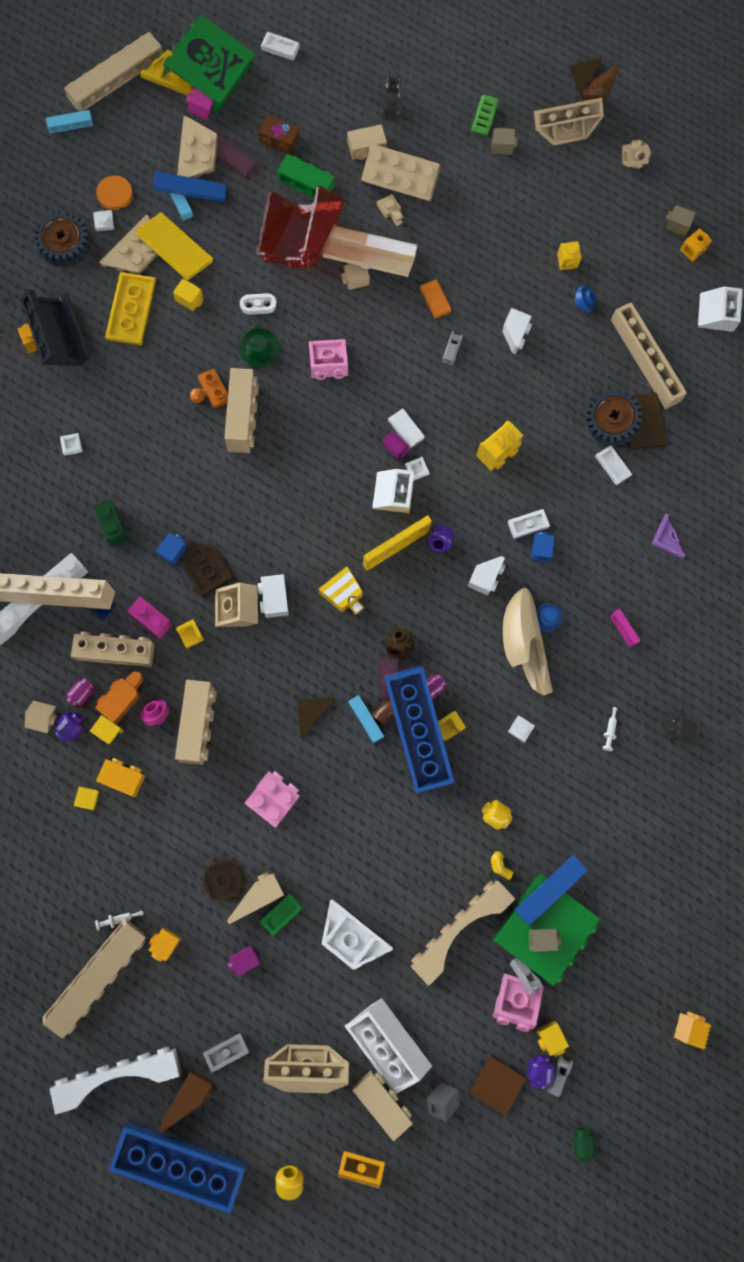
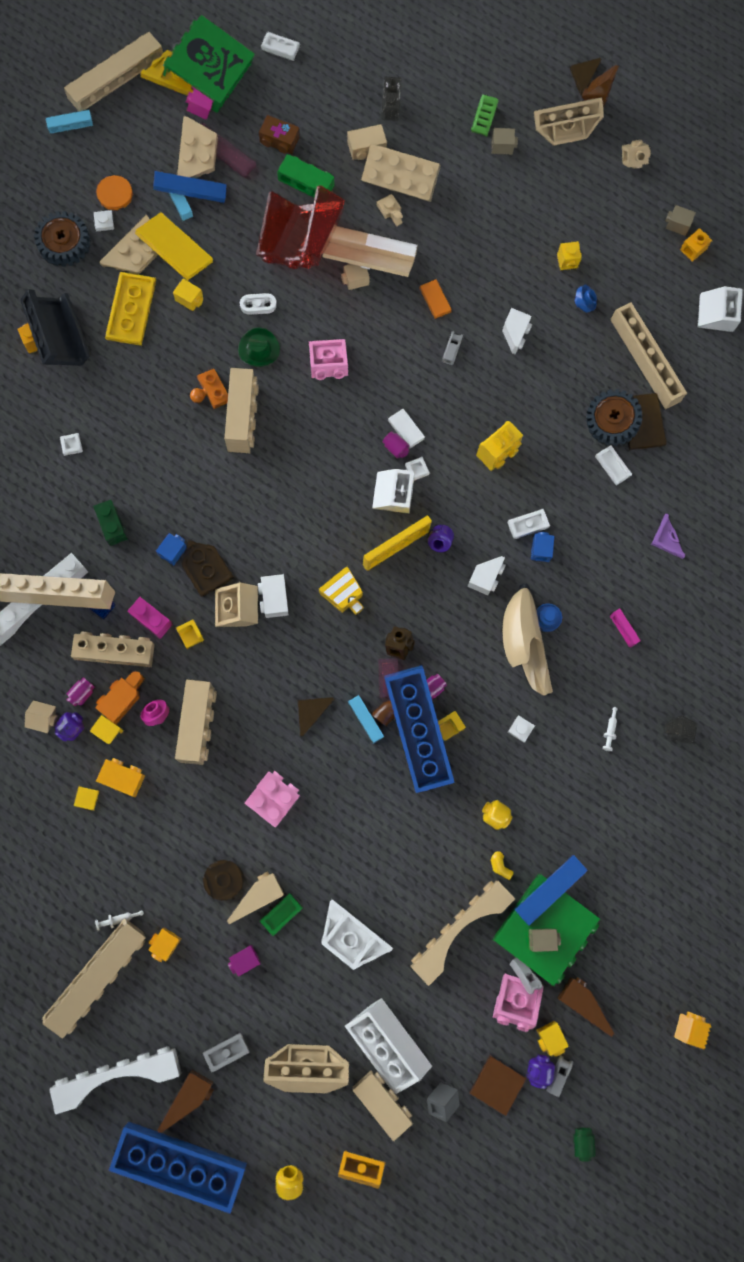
none -> reddish brown slope [557,977,614,1037]

